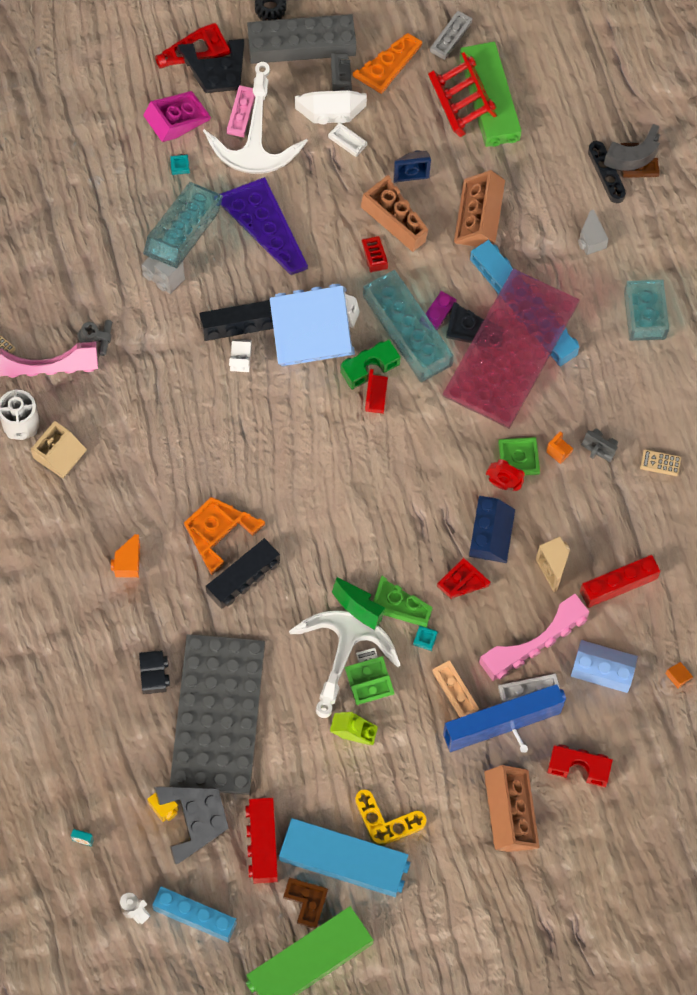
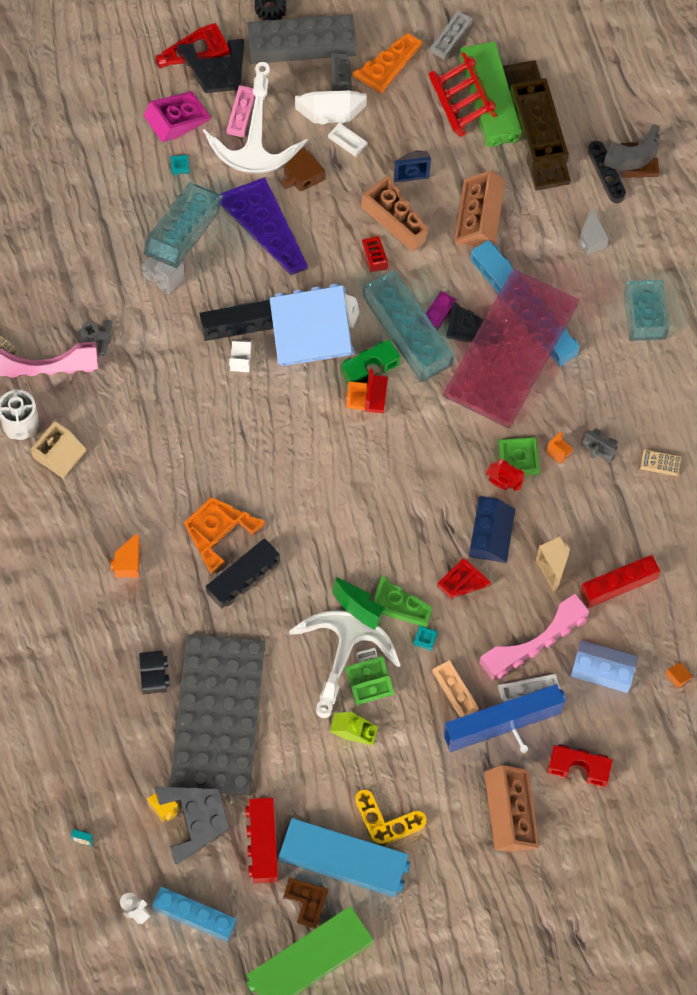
none -> reddish brown torso [280,147,326,191]
none -> orange panel [346,382,367,410]
none -> dark brown bracket [502,60,571,191]

